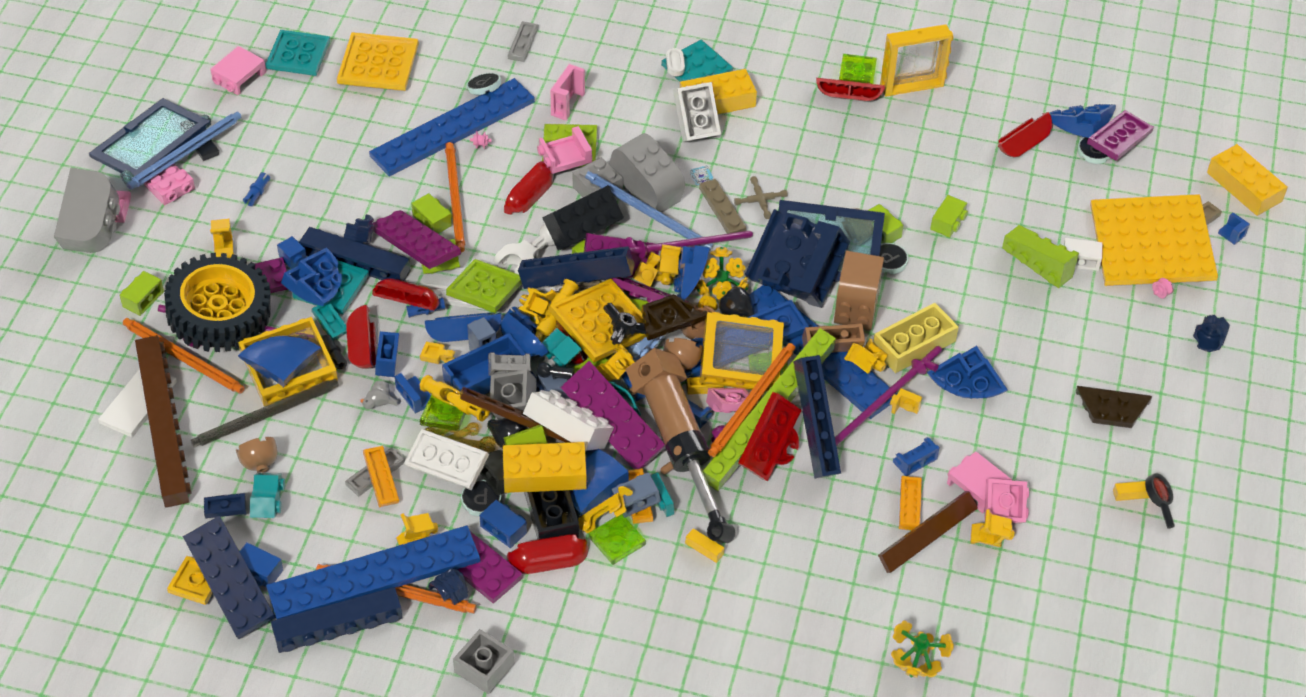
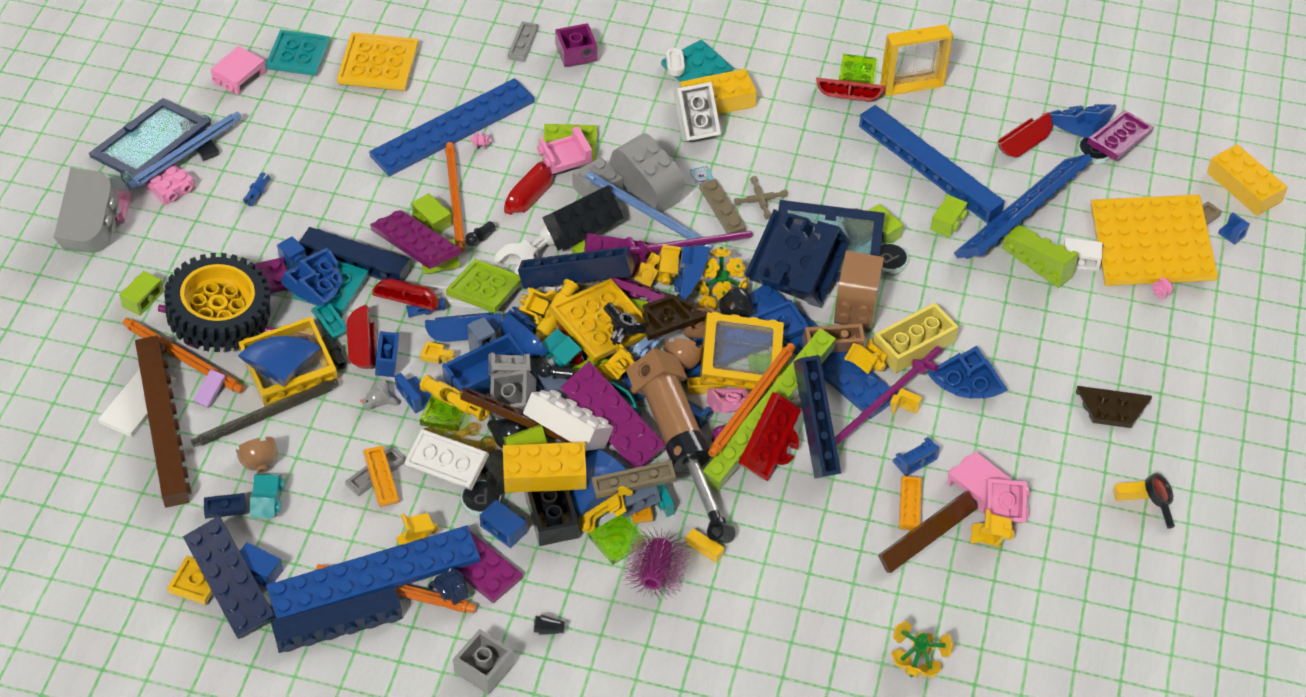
yellow piece [210,218,234,258] -> none
dark blue hair [343,214,374,244] -> none
tile [467,73,501,95] -> none
red brick [507,535,589,574] -> none
bright pink panel [550,64,585,121] -> none
dark blue hair [1193,315,1230,352] -> none
none -> lavender piece [193,369,226,408]
none -> black pin [465,221,496,247]
none -> black cone [533,614,565,635]
none -> magenta brick [555,23,597,67]
none -> dark tan plate [591,460,676,499]
none -> magenta piece [621,527,692,599]
none -> blue brick [859,105,1005,224]
none -> blue plate [954,154,1092,259]

